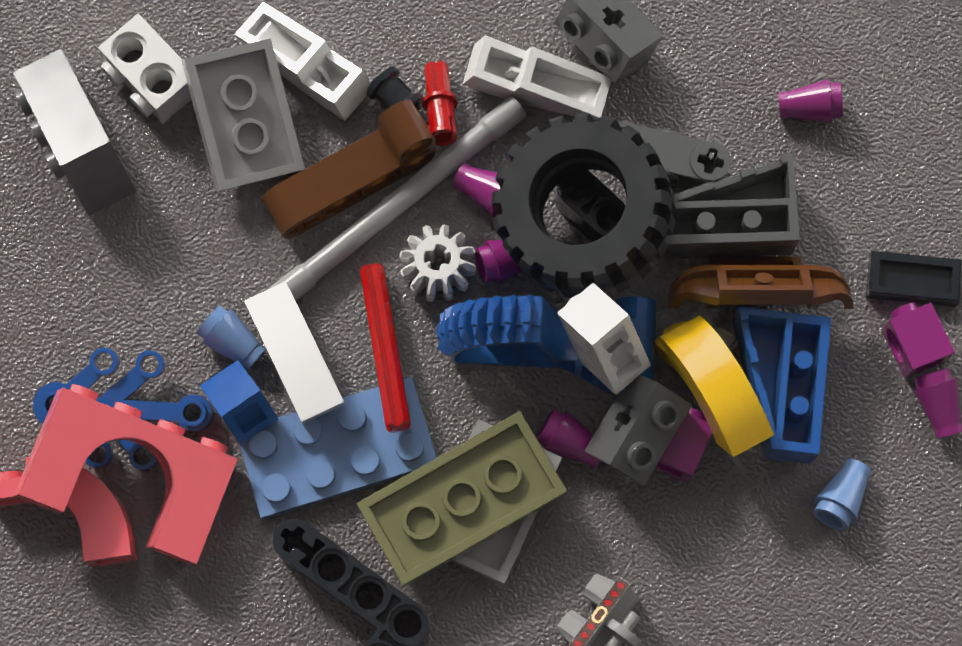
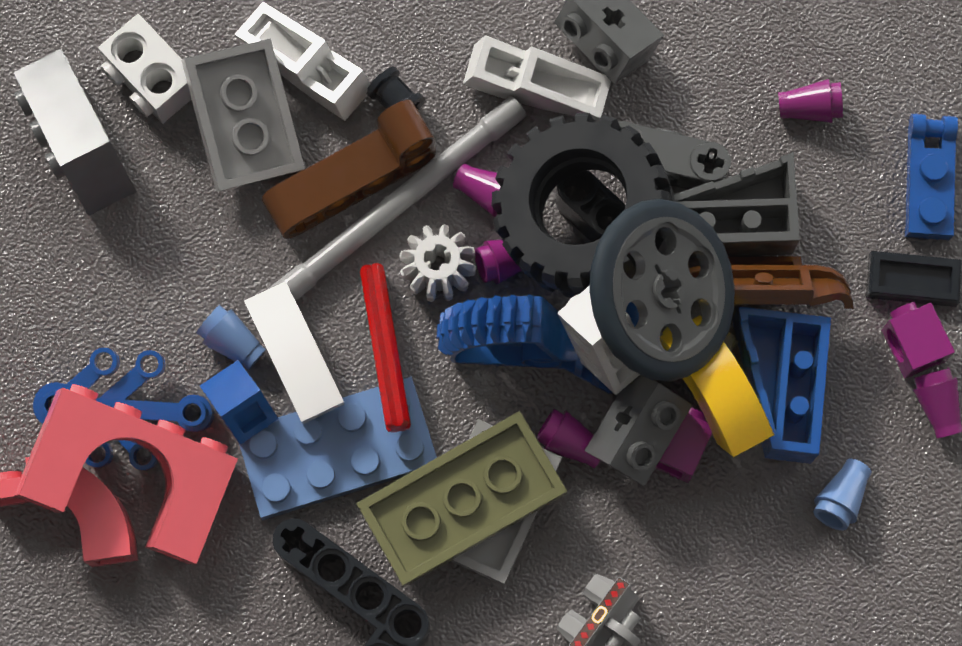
red axle [422,61,458,146] -> none
none -> wedge [589,199,735,381]
none -> blue plate [905,114,958,240]

